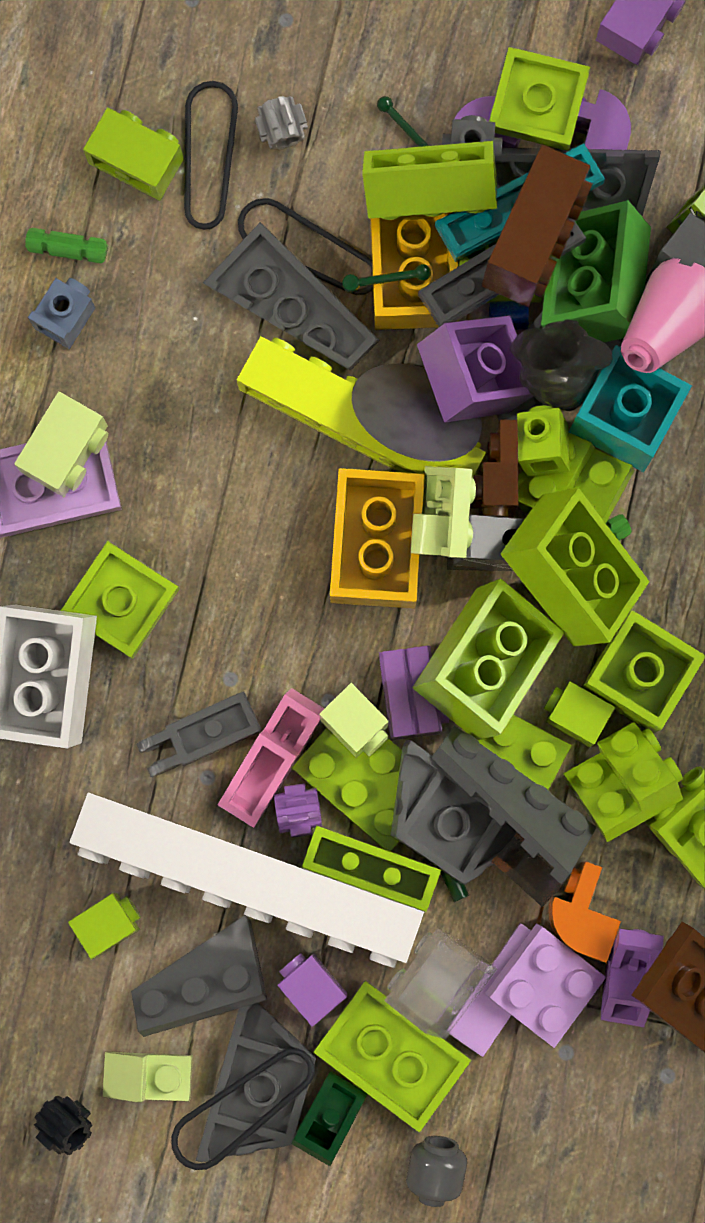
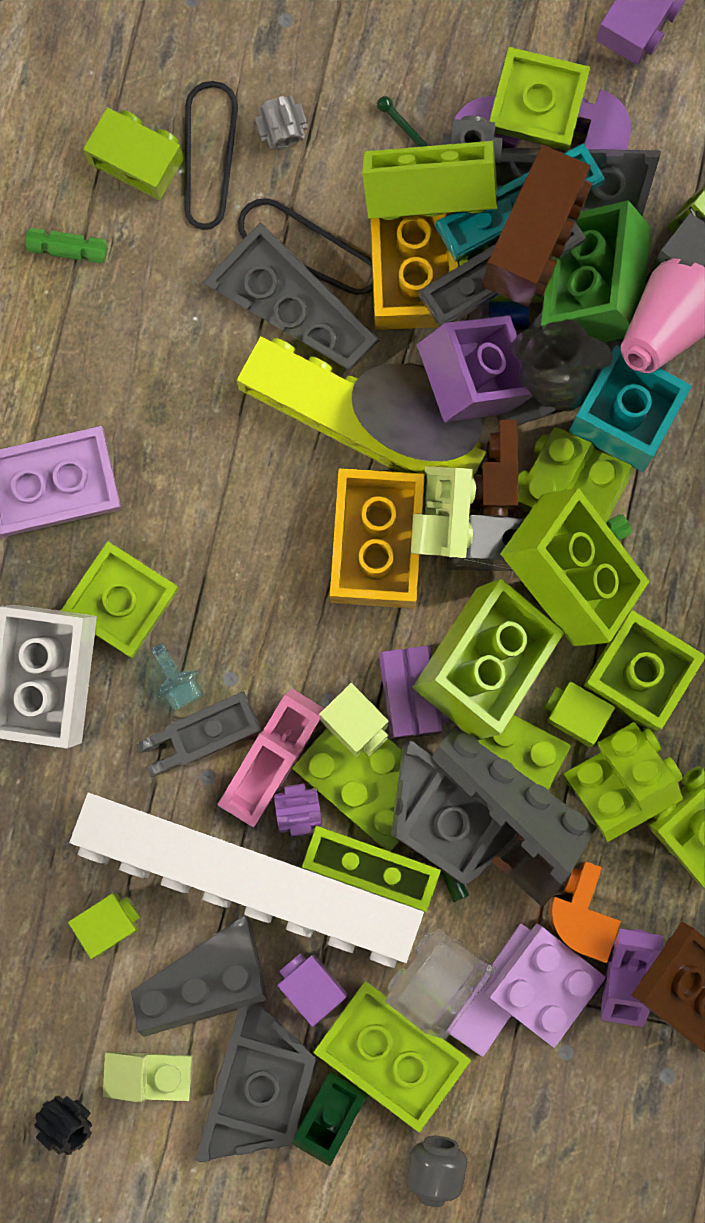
yellowish green brick [14,391,109,497] -> none
sand blue brick [28,278,95,349] -> none
black piece [171,1048,315,1170] -> none
dark green hinge [342,264,431,293] -> none
lime brick [517,406,570,477] -> none
none -> clear light blue piece [151,643,204,711]

